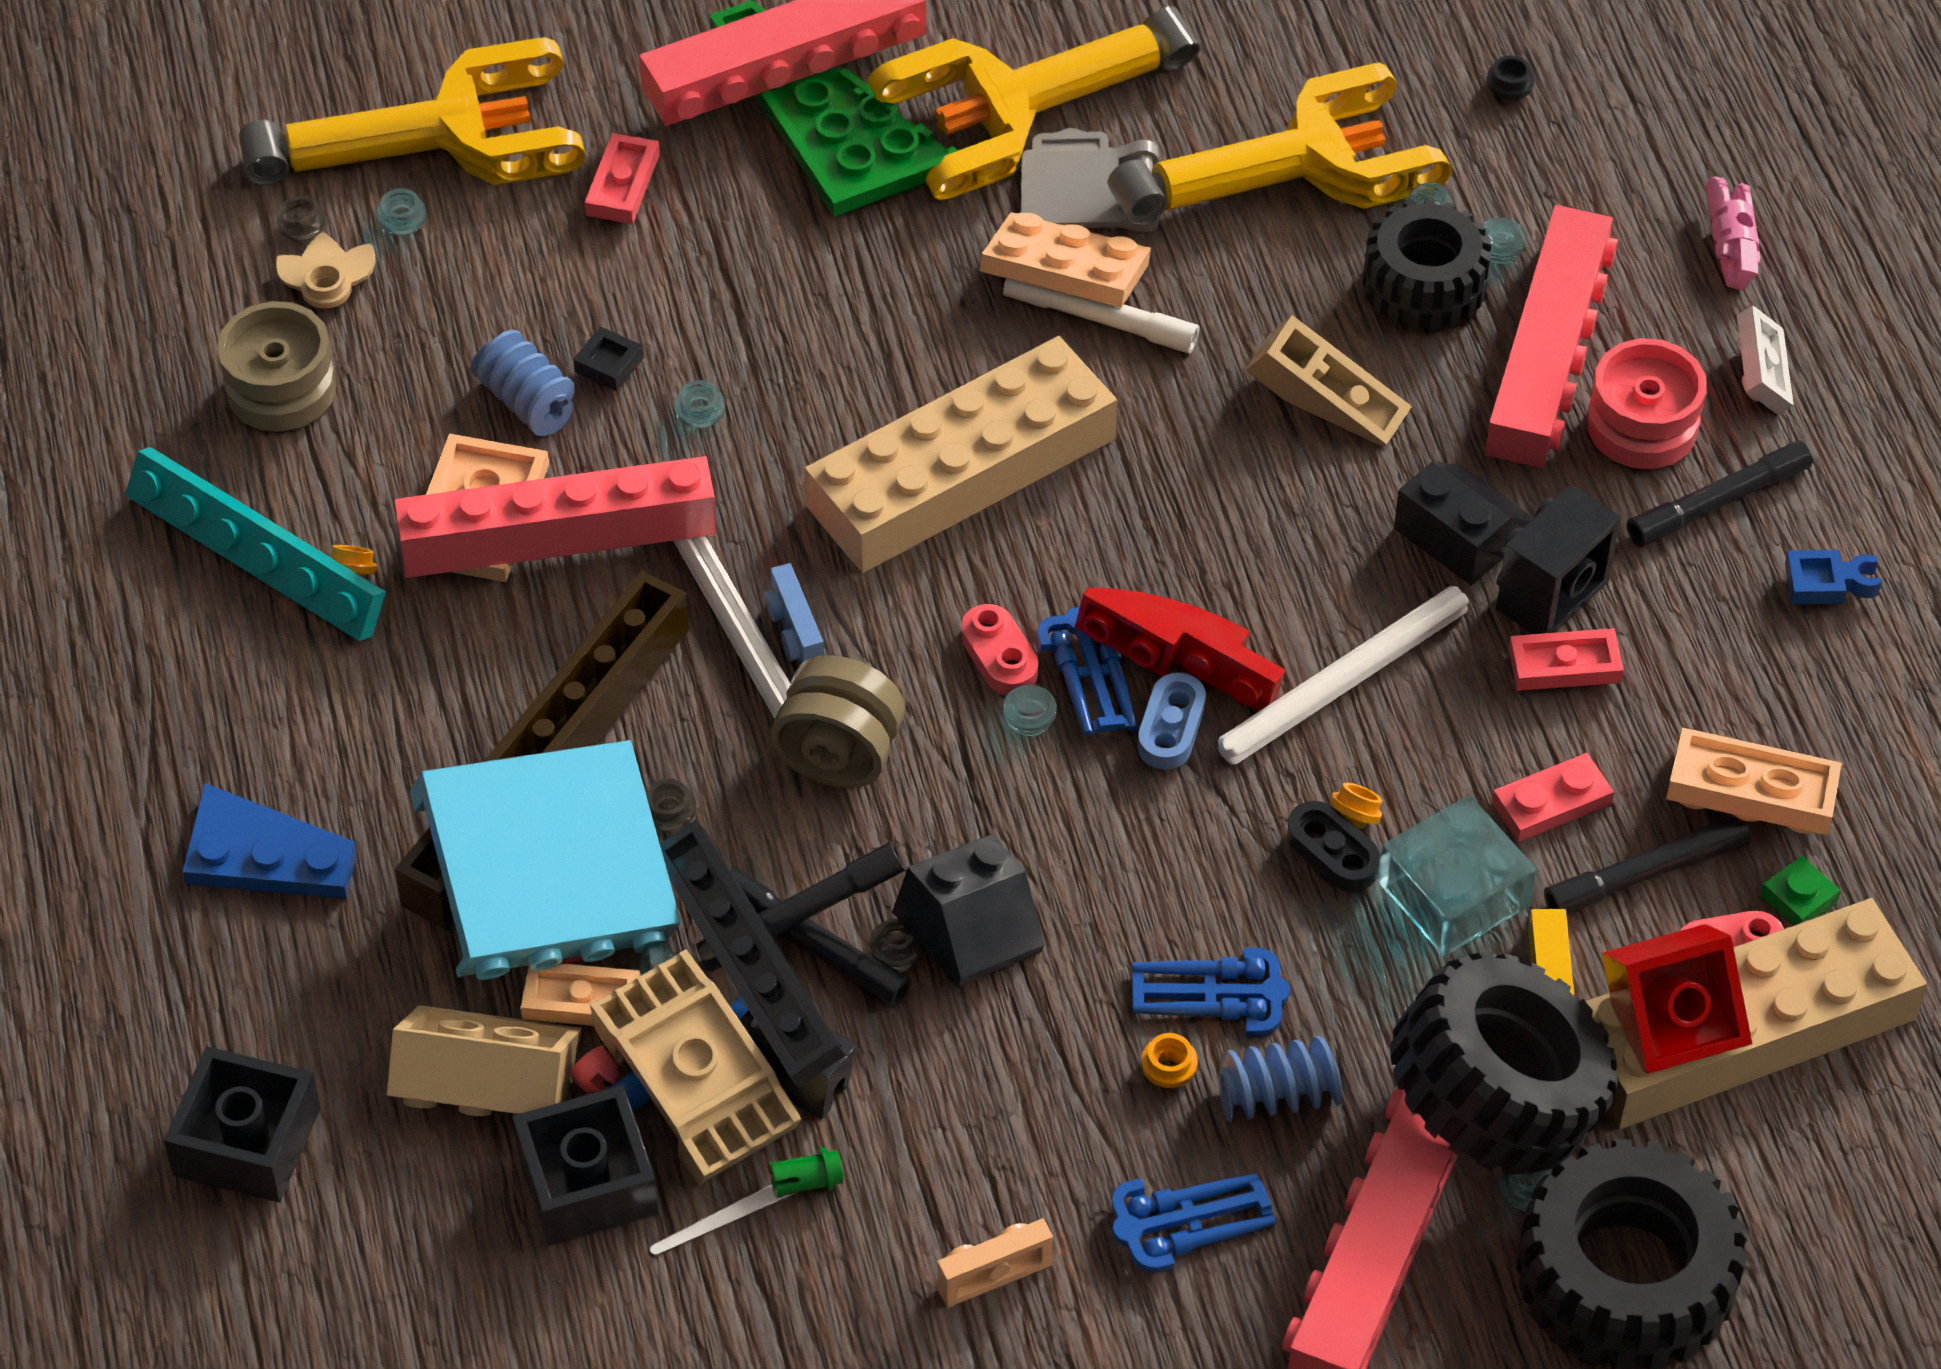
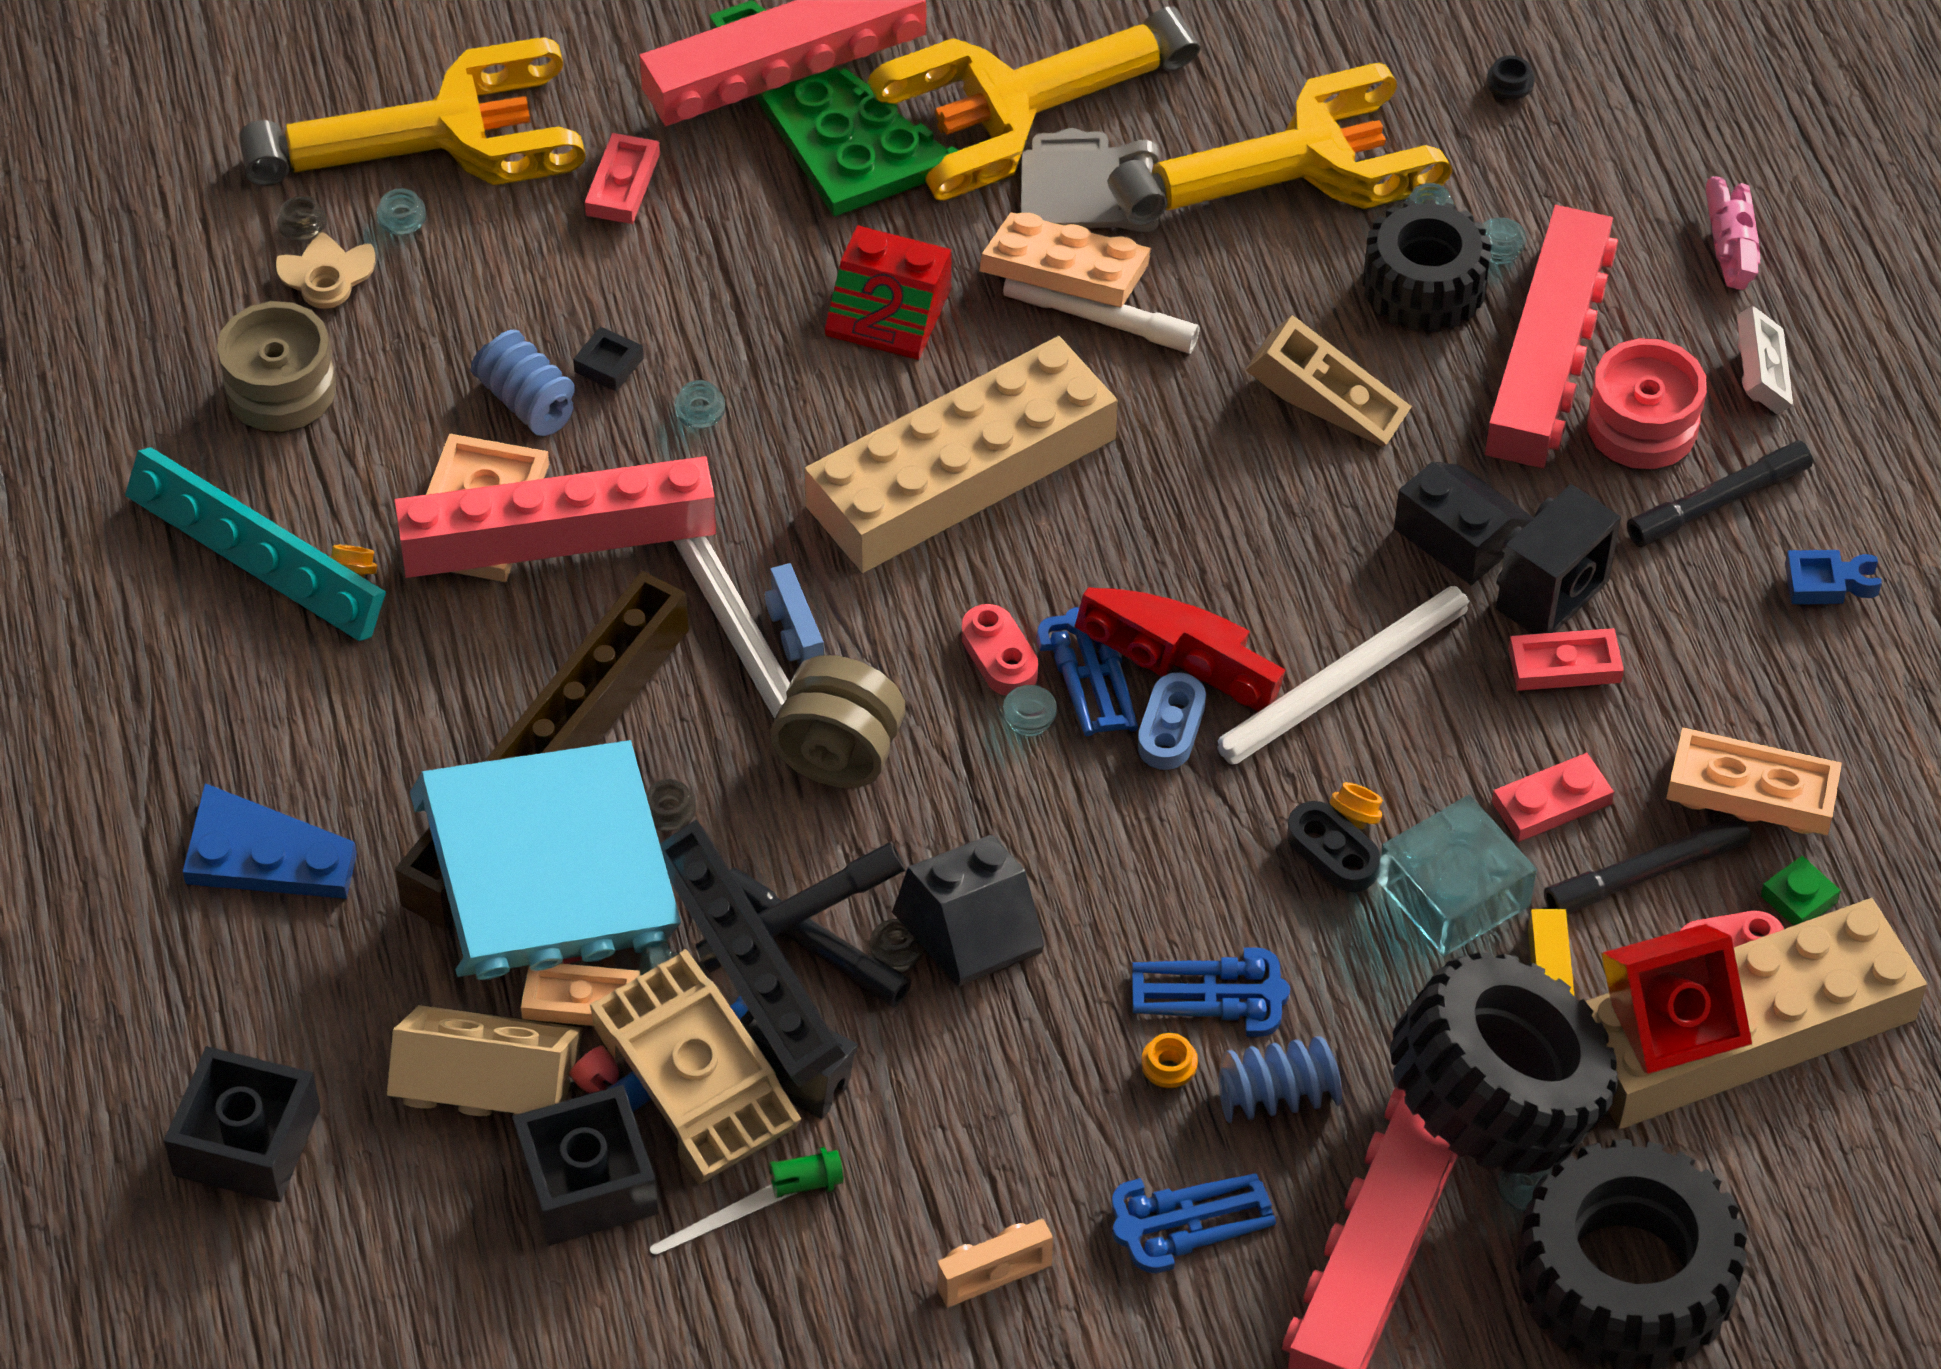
none -> red slope [825,225,951,360]

